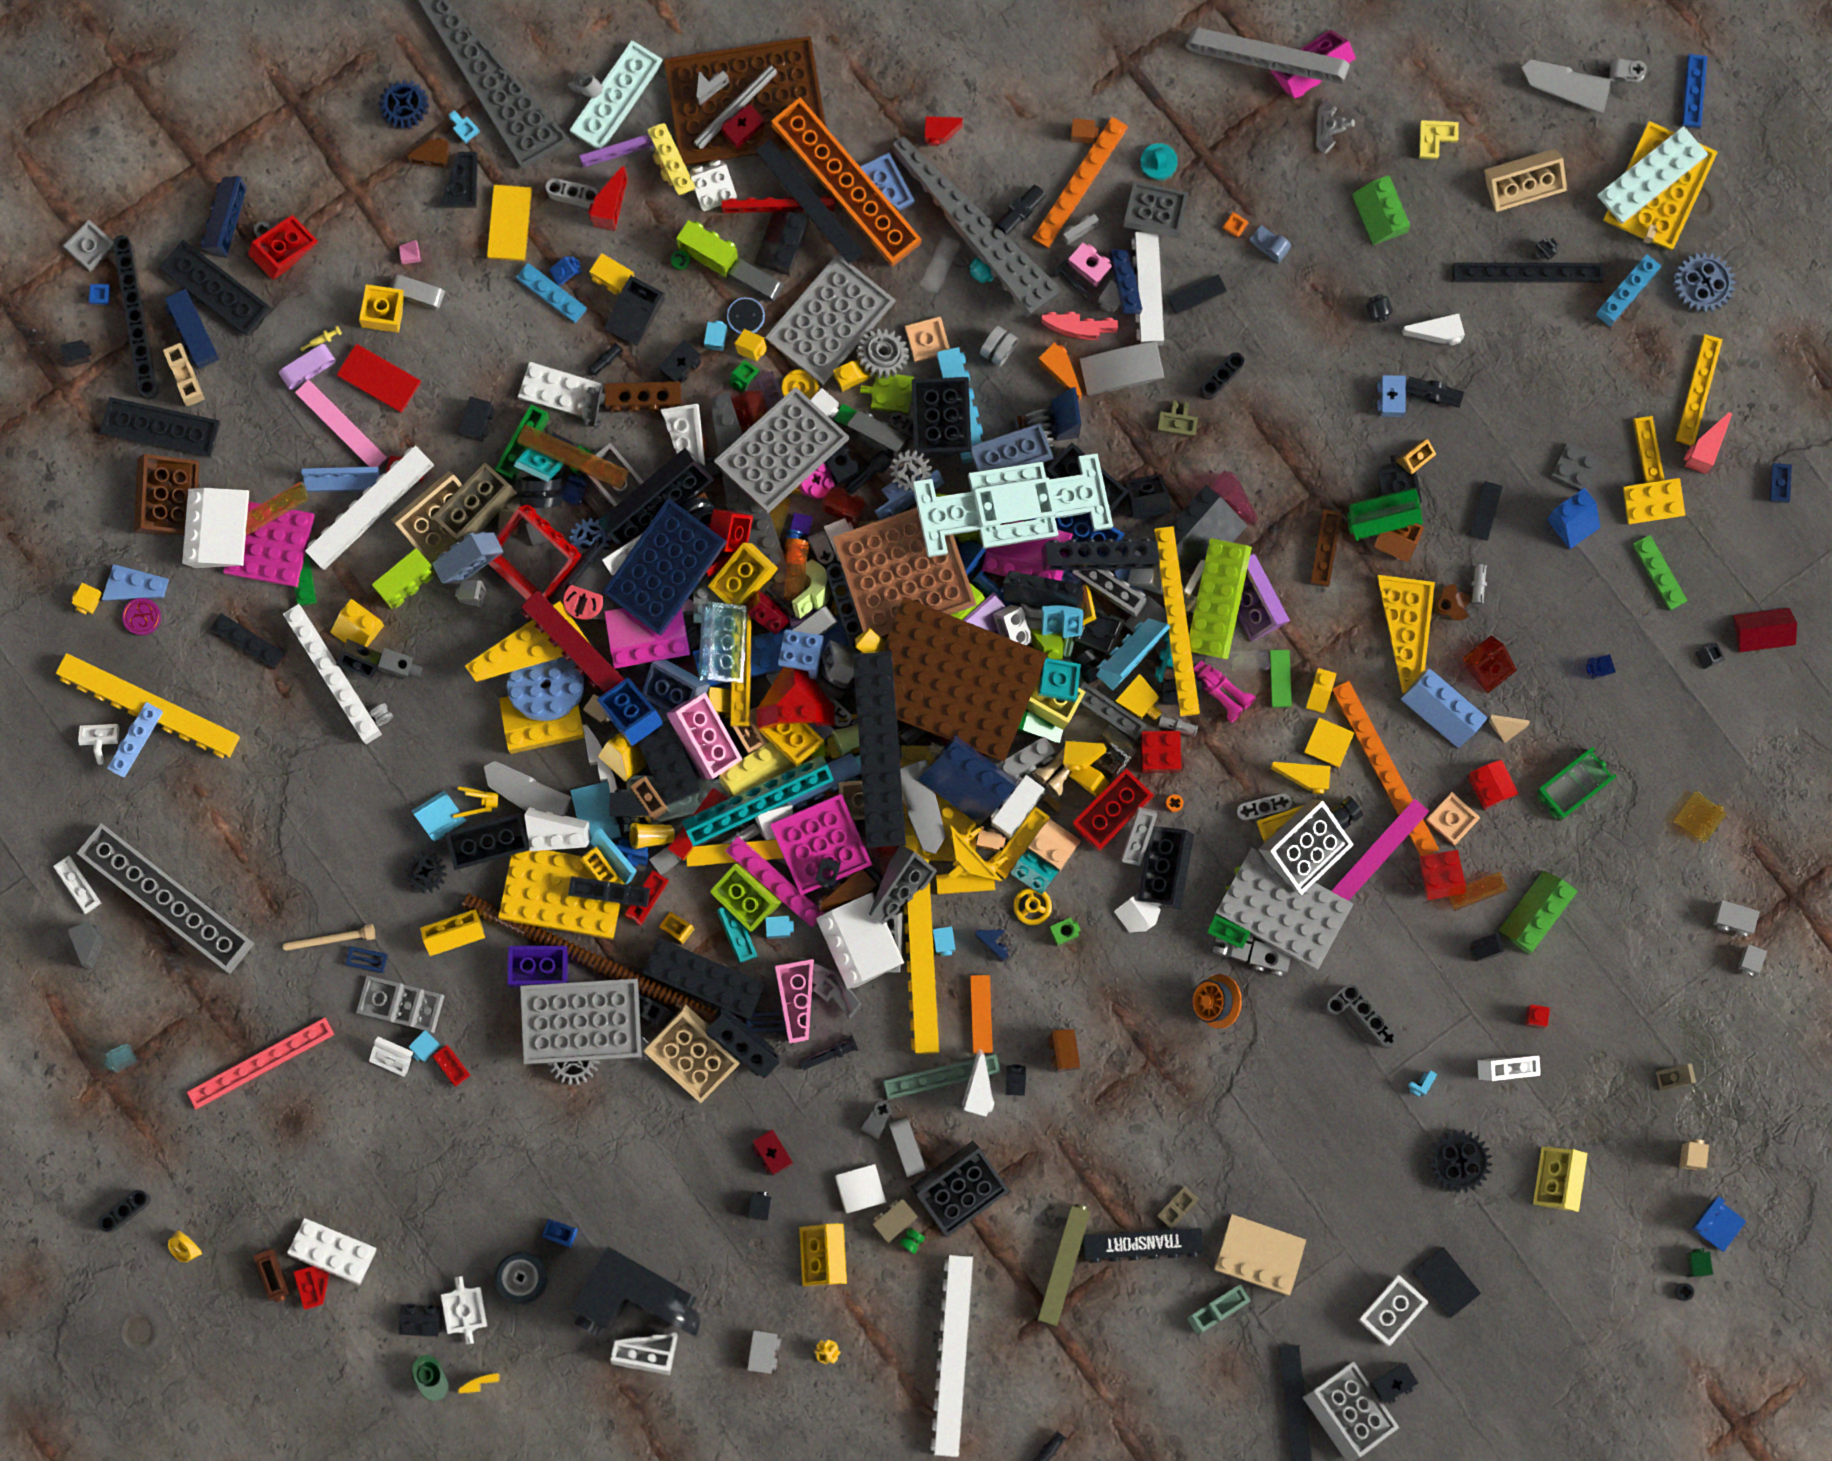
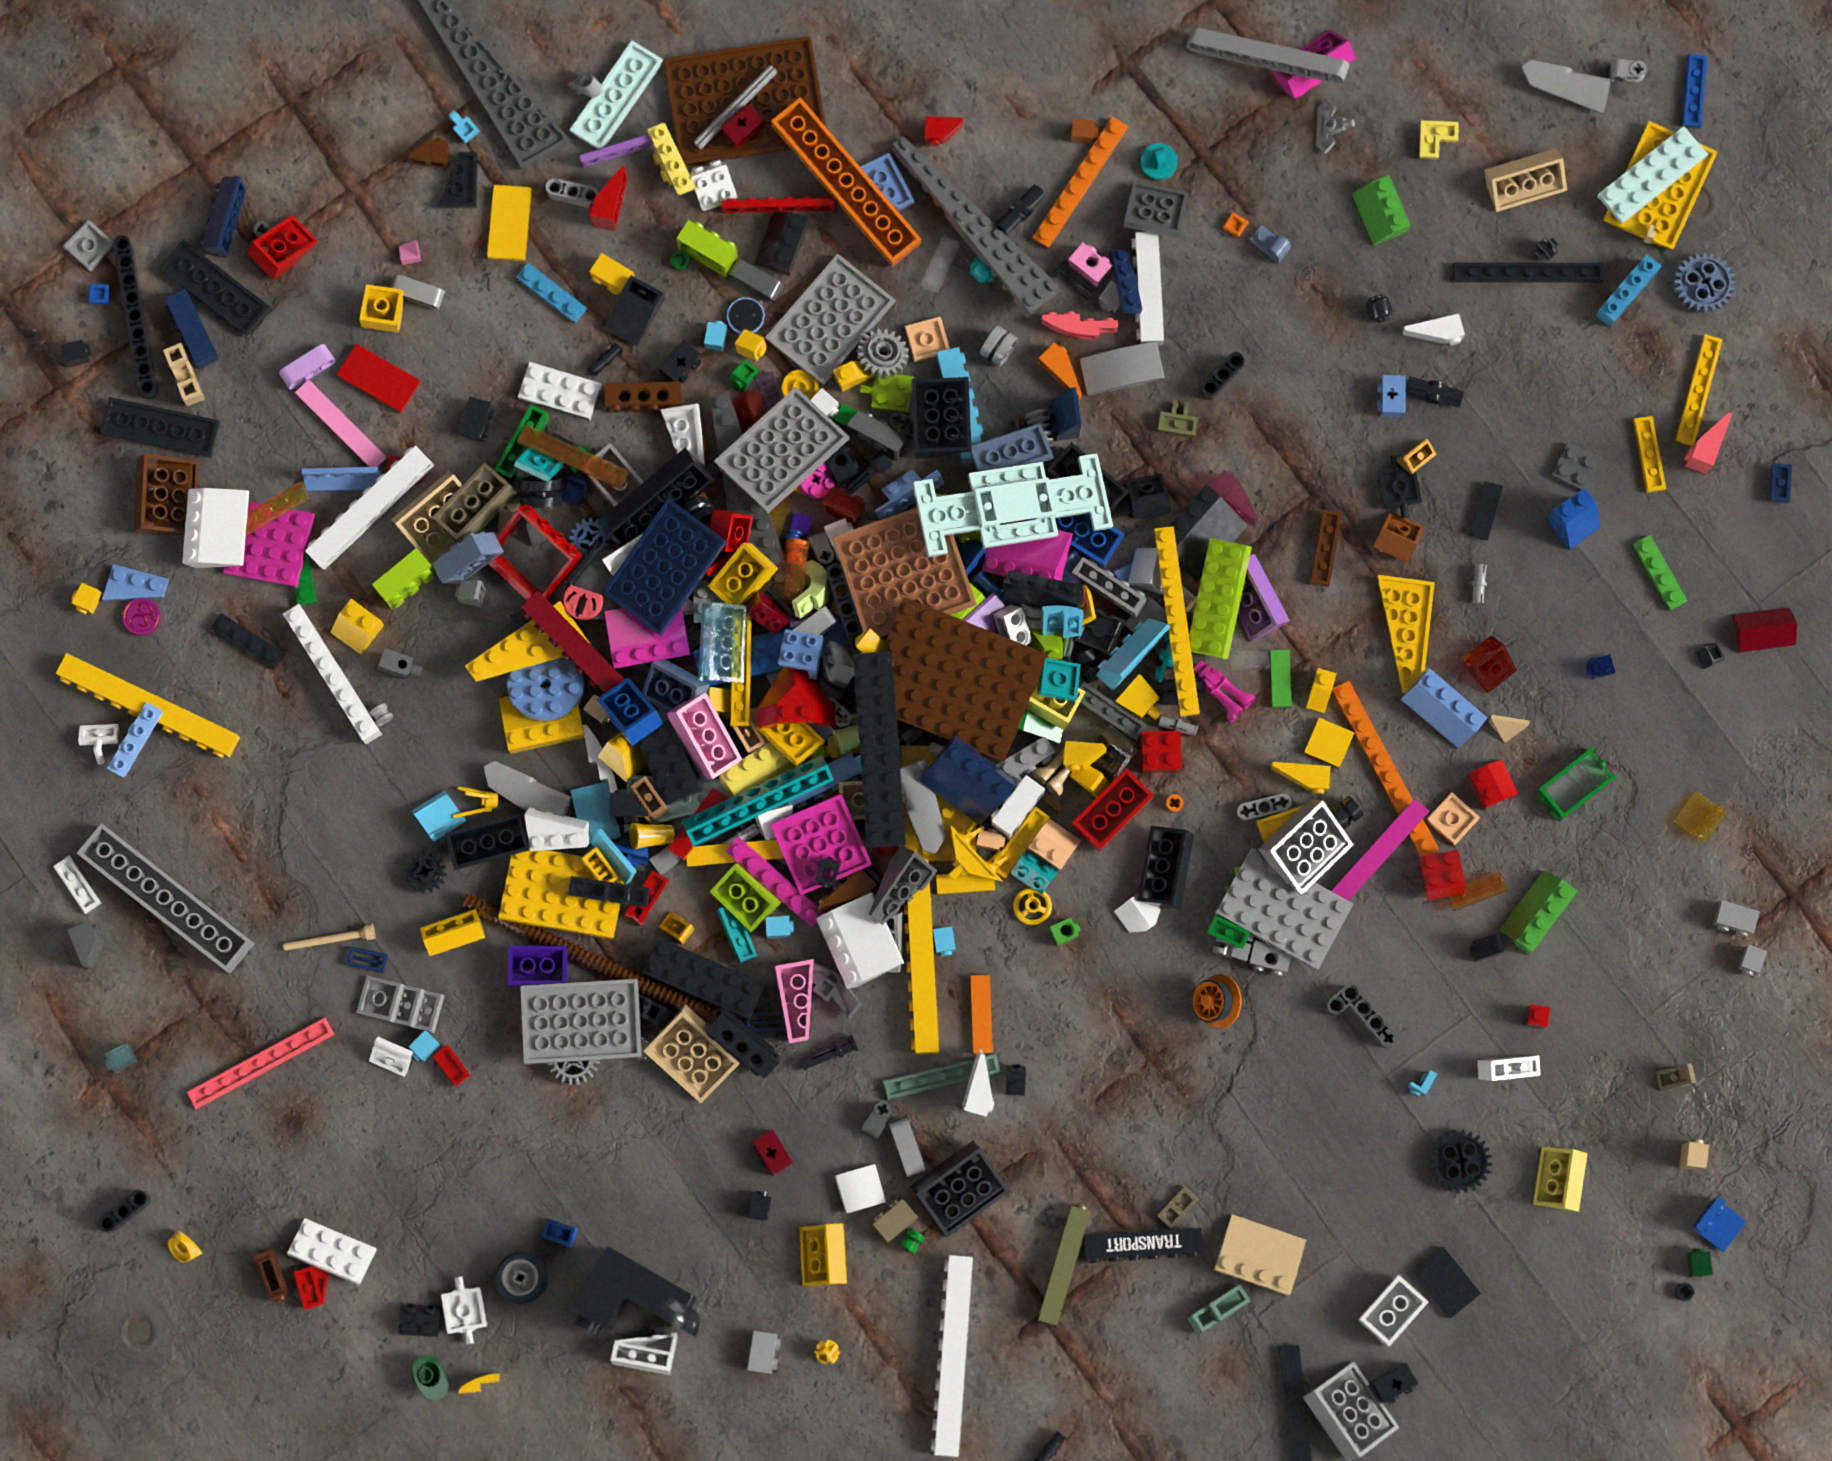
light yellow piece [300,326,342,351] -> none
black brick [336,639,382,680] -> none
dark blue gear [378,79,429,130] -> none
blue bracket [549,257,583,285] -> none
dark grey hinge [581,387,605,427] -> none
light grey slope [697,71,729,105] -> none
black tile [756,139,864,265] -> none
light grey gear [890,450,932,492] -> none
dark blue slope [975,930,1009,962] -> none
black brick [1041,538,1160,571] -> none
reddish brown slope [1048,1029,1081,1073] -> none
light grey plate [1063,214,1099,245] -> none
light grey plate [1121,807,1157,866] -> none
black tile [1168,274,1227,315] -> none
white tile [1183,560,1205,600] -> none
green door [1347,488,1423,541] -> none
reddish brown plate [1435,584,1472,621] -> none
yellow plate [1622,478,1685,524] -> none

